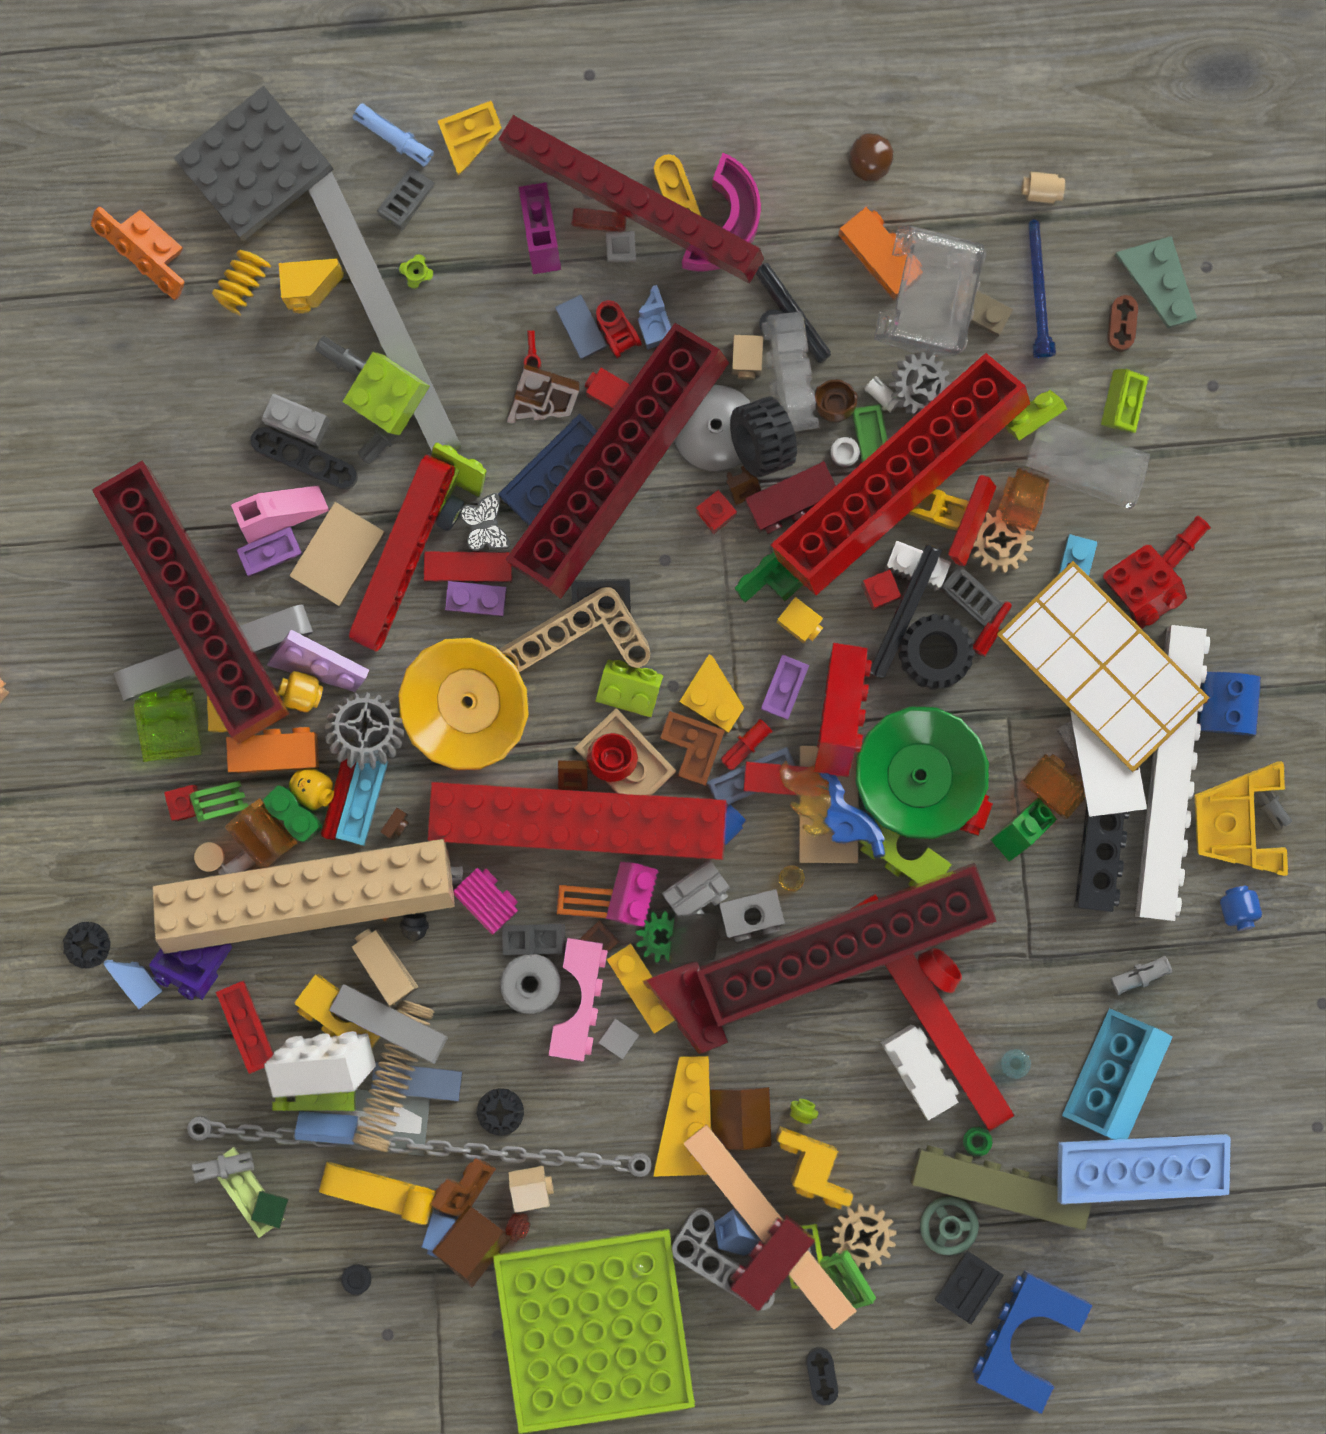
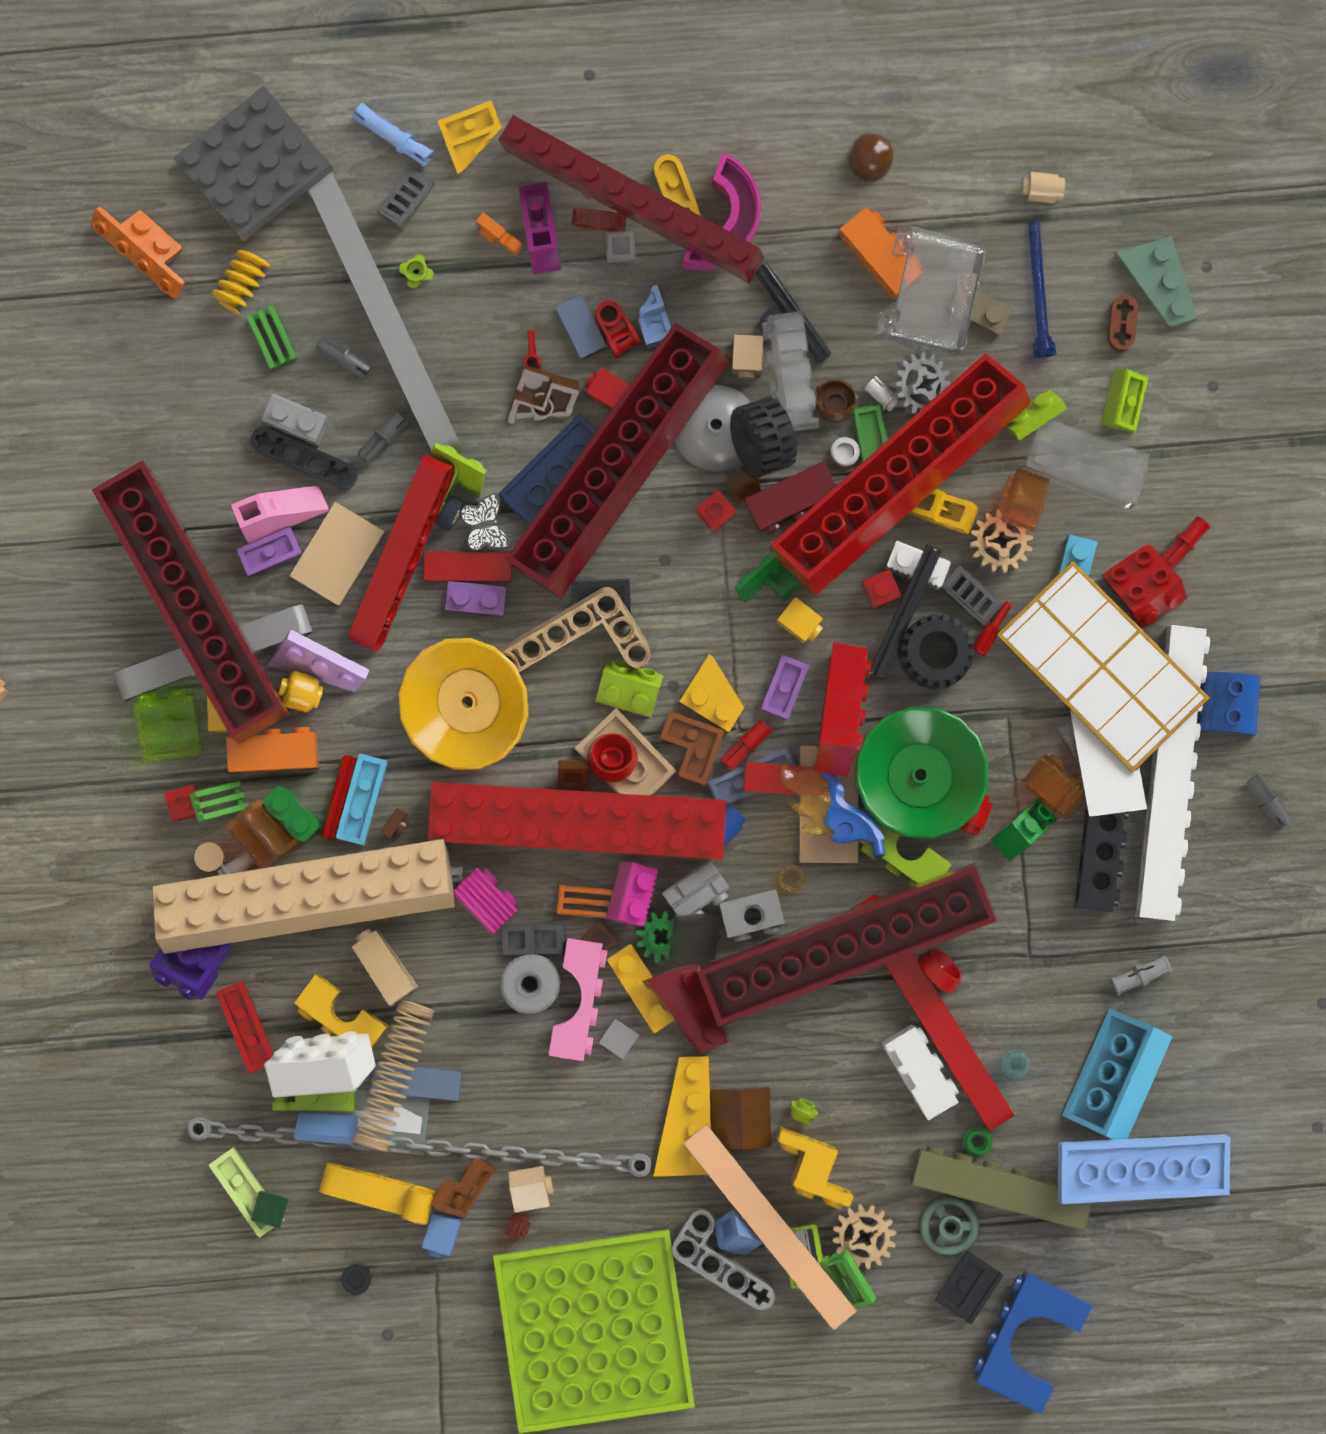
black gear [63,922,110,969] -> none
light blue slope [104,960,162,1009] -> none
light grey pin [192,1151,254,1183] -> none
yellow slope [279,259,344,313] -> none
yellow head [289,768,334,810] -> none
light grey gear [325,692,404,770] -> none
light grey tile [329,984,448,1064] -> none
lime brick [342,352,430,435] -> none
black plate [400,913,429,941] -> none
reddish brown slope [432,1205,509,1288] -> none
black gear [477,1088,524,1136] -> none
dark red brick [730,1215,815,1312] -> none
black beam [806,1347,838,1405] -> none
red tile [948,475,996,567] -> none
yellow wing [1194,761,1288,876] -> none
blue head [1220,886,1262,931] -> none
none -> bright green tile [247,305,298,371]
none -> orange plate [476,212,523,256]

